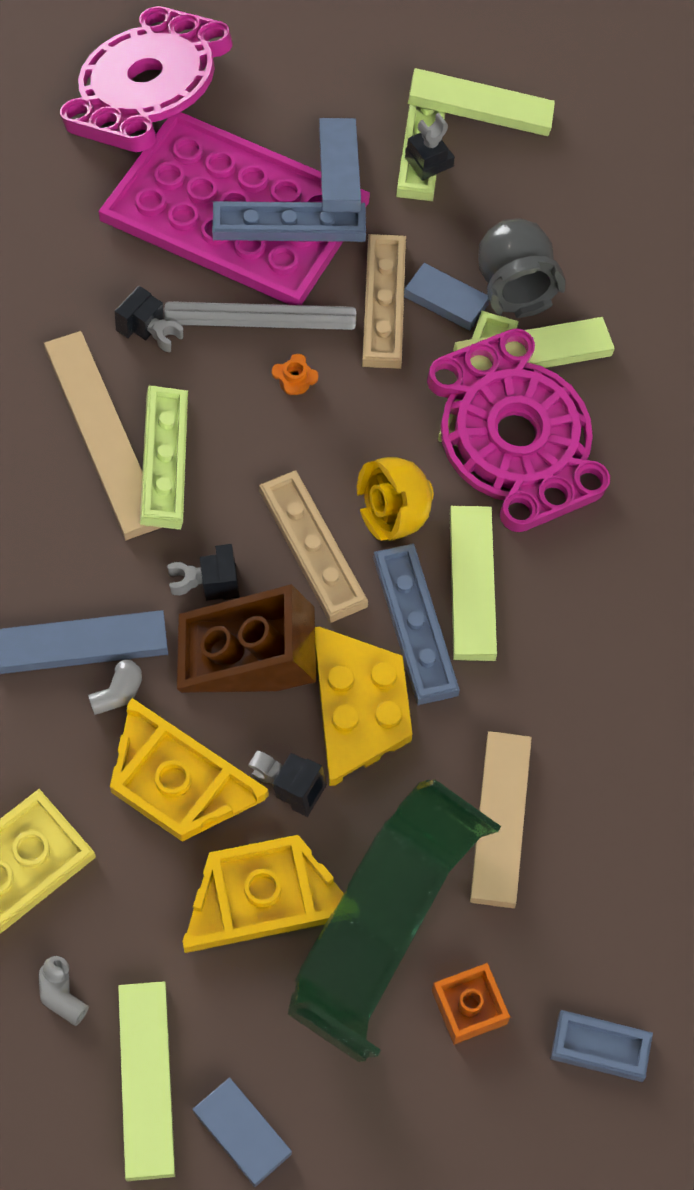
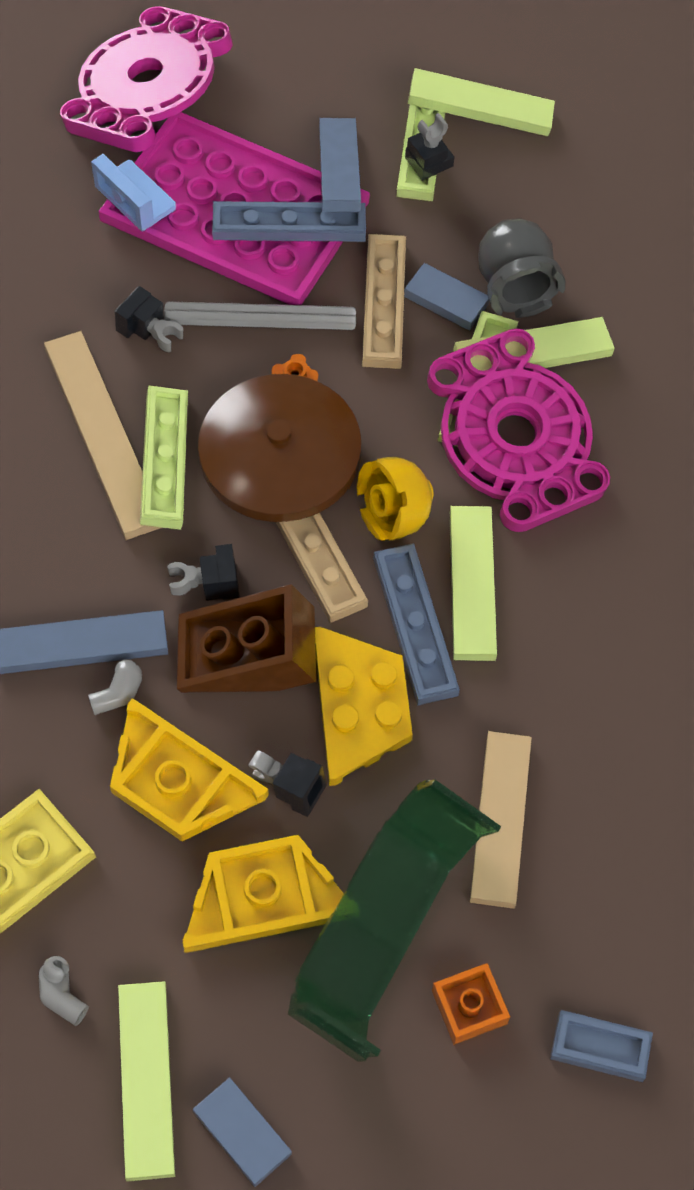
none -> light blue panel [91,154,176,232]
none -> reddish brown dish [198,374,361,522]

